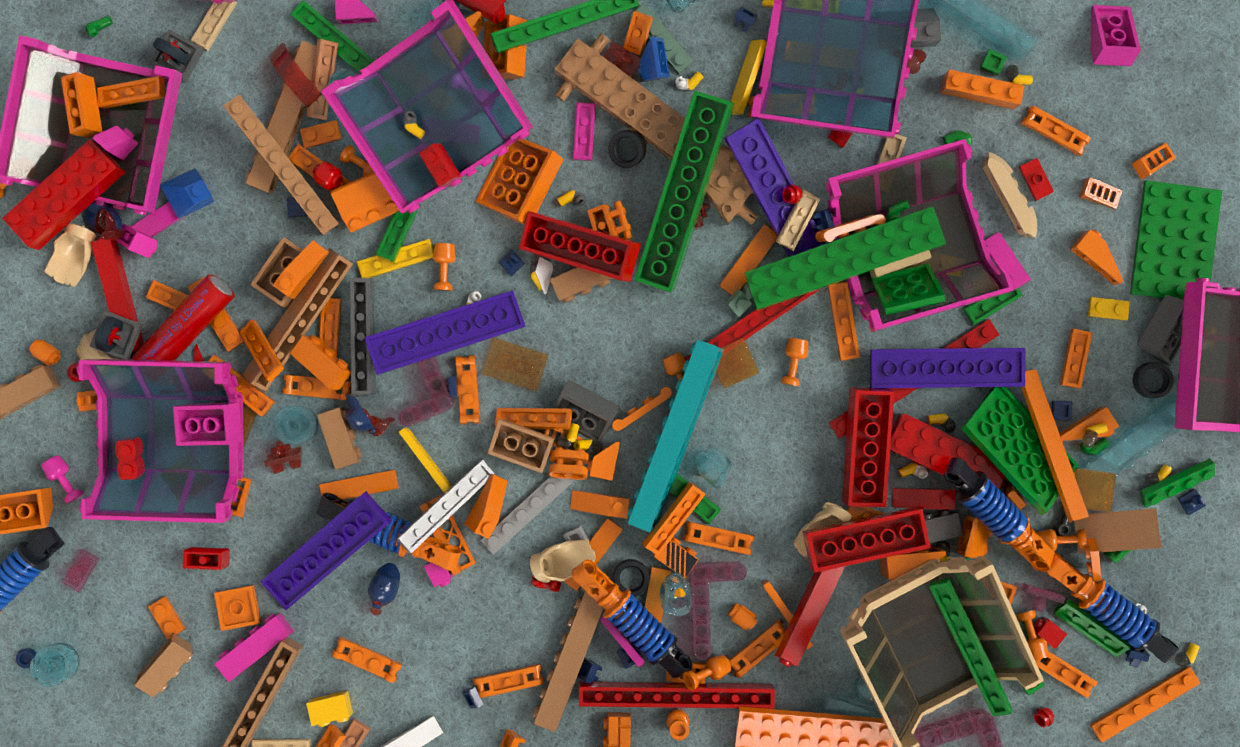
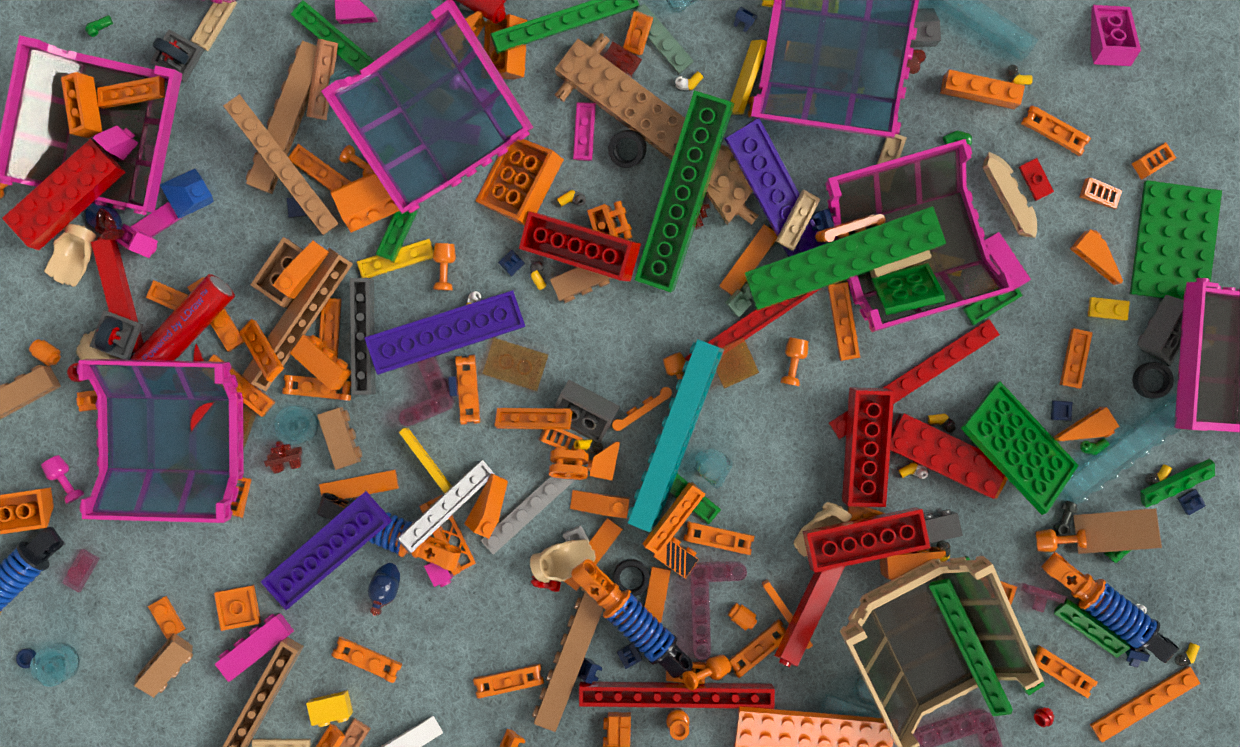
red brick [115,437,145,480] -> none
dark pink brick [173,402,242,446] -> none
red brick [183,547,230,571] -> none
clear red slope [269,43,322,107] -> none
orange plate [300,120,342,149] -> none
red head [313,161,343,190] -> none
dark blue hair [345,394,395,436] -> none
arm [403,110,425,139] -> none
red brick [419,143,461,187] -> none
dark blue tile [462,687,484,709] -> none
medium nougat slope [488,418,555,473] -> none
white sticker [535,257,553,294] -> none
arm [557,423,579,450] -> none
dark pink tile [600,617,644,667] -> none
blue slope [639,37,670,81] -> none
clear light blue piece [660,573,692,616] -> none
red plate [782,184,803,204] -> none
red plate [827,121,853,148] -> none
dark purple plate [870,348,1025,388] -> none
green arm [886,199,910,222] -> none
red slope [892,488,956,510] -> none
piece [944,457,1054,572] -> none
orange slope [956,515,992,559] -> none
green plate [980,49,1007,76] -> none
orange plate [1004,481,1026,509] -> none
orange piece [1016,610,1049,660] -> none
orange tile [1021,369,1089,522] -> none
red brick [1033,616,1067,649] -> none
clear orange tile [1074,468,1116,512] -> none
arm [1083,422,1108,448] -> none
orange plate [1084,538,1102,581] -> none

